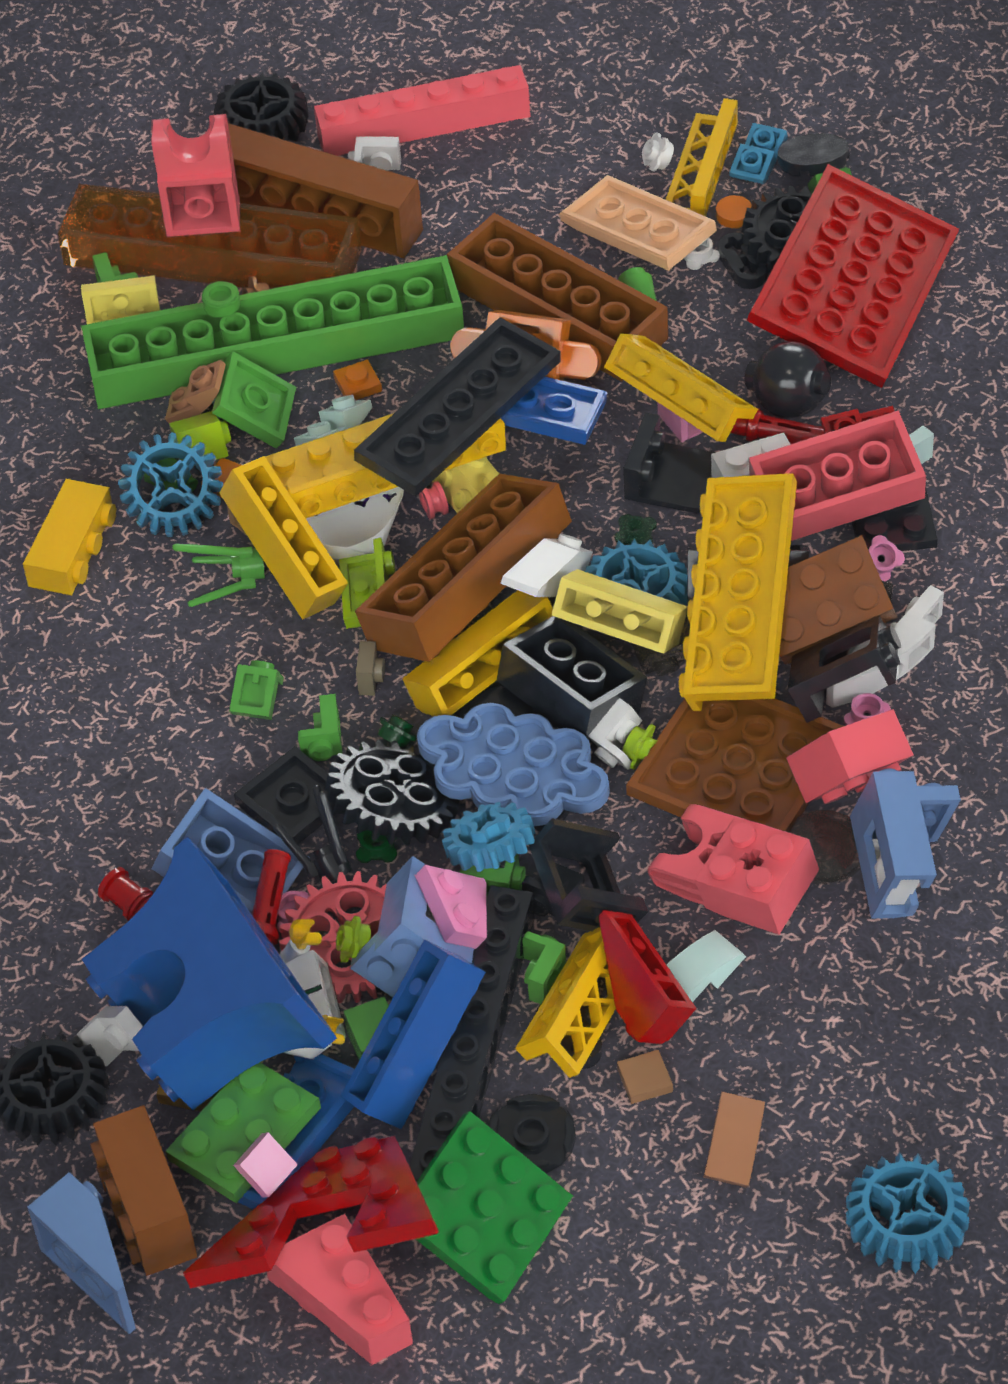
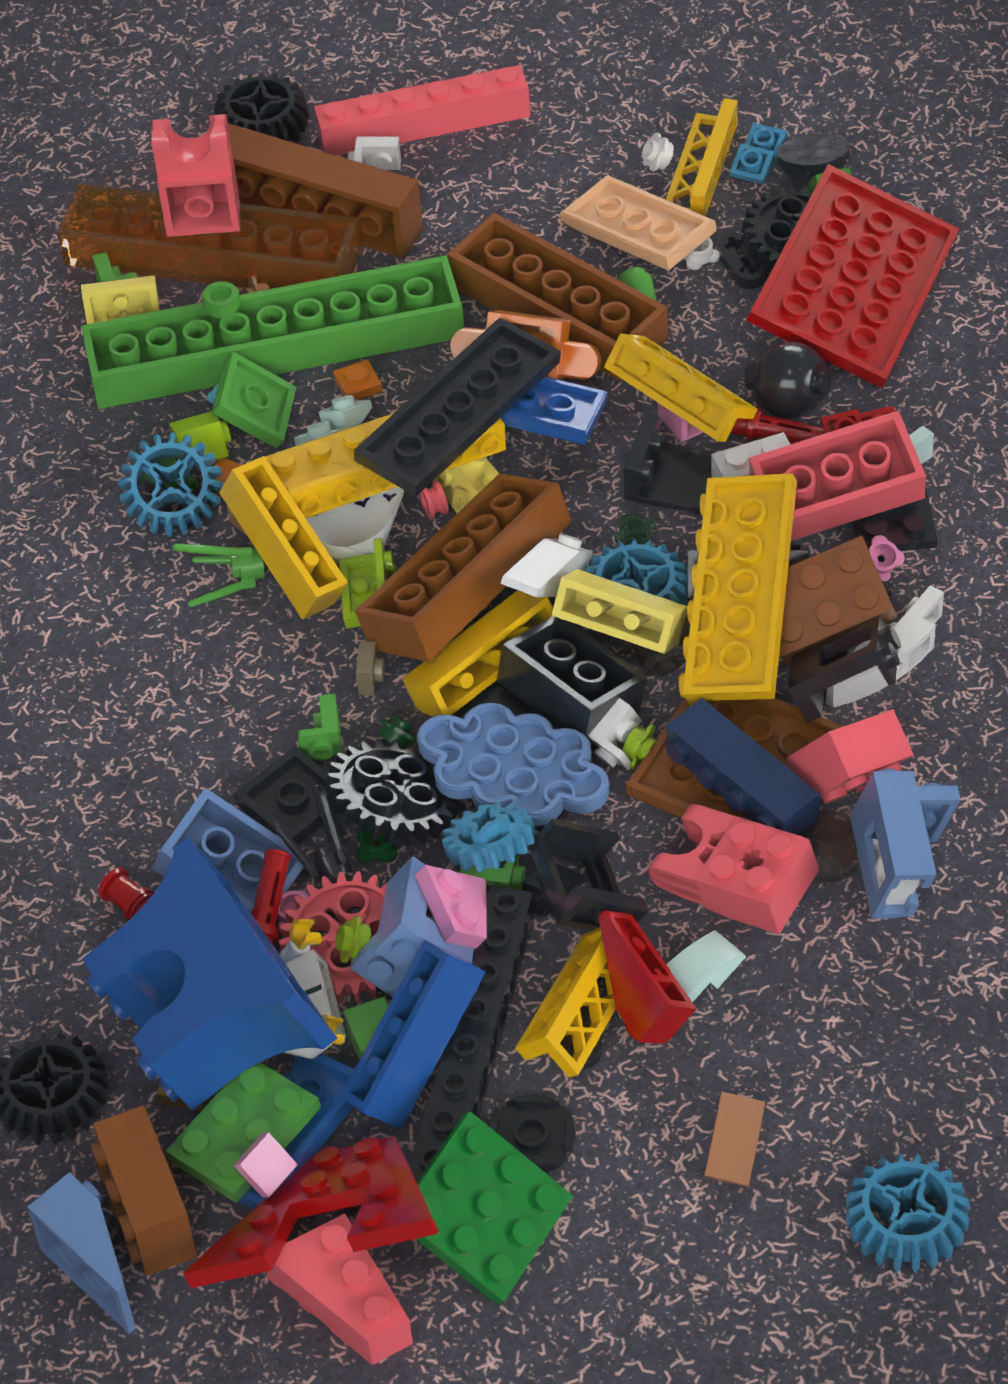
yellow brick [23,479,116,596] -> none
white bracket [77,1006,143,1066] -> none
nougat slope [165,360,226,423] -> none
bright green bracket [229,660,284,720] -> none
bright green bracket [522,931,566,1004] -> none
medium nougat tile [617,1049,673,1104] -> none
orange tile [716,195,752,228] -> none
bright pink plate [844,693,891,725] -> none
none -> dark blue brick [666,698,820,835]

